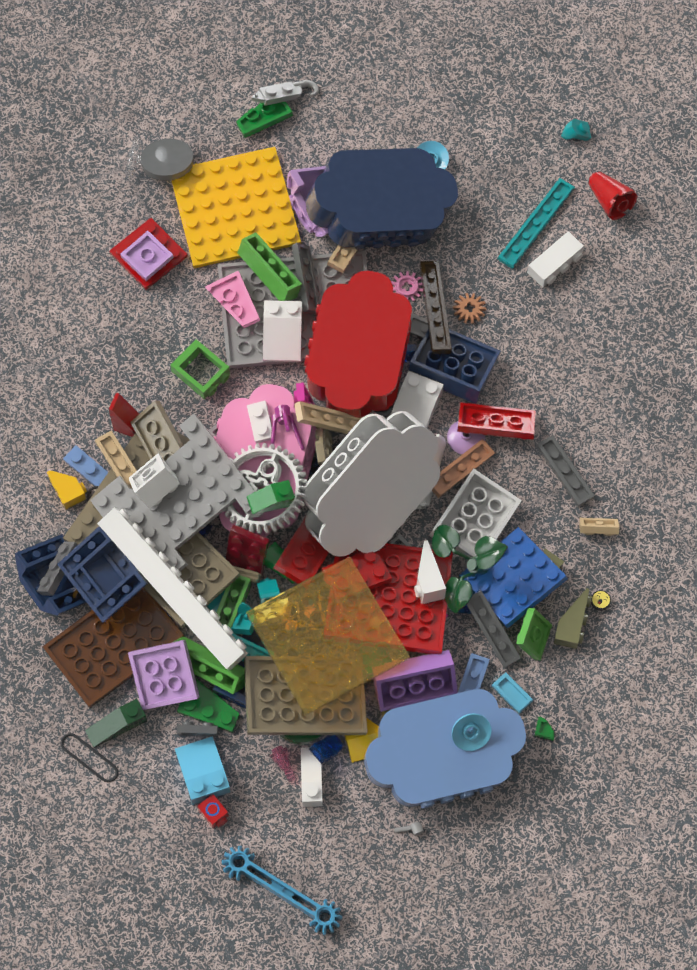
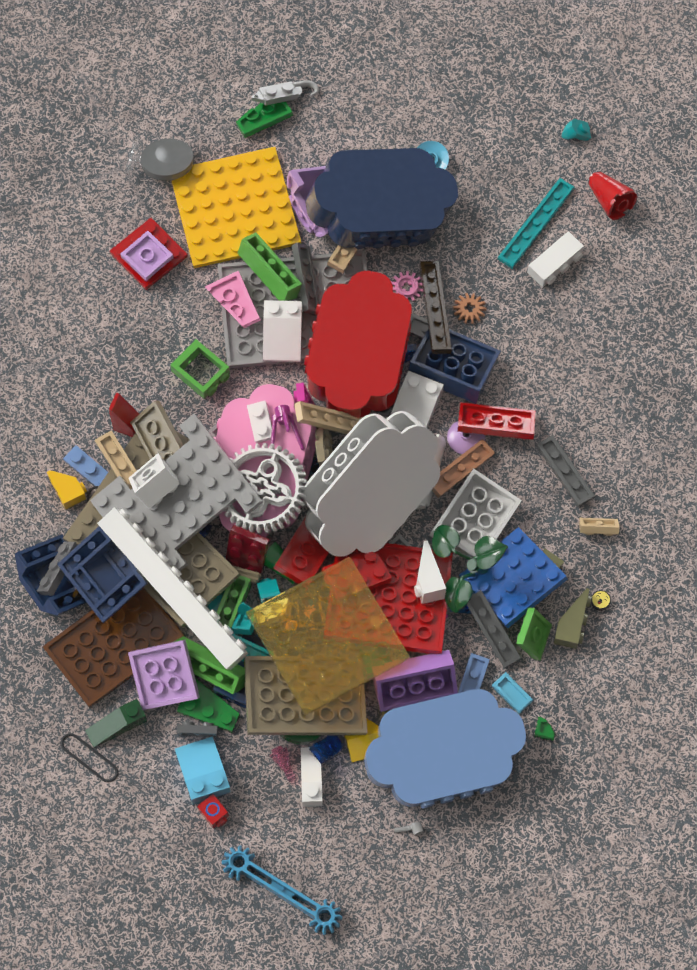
green slope [246,480,295,515] -> none
medium azure dish [451,713,492,751] -> none

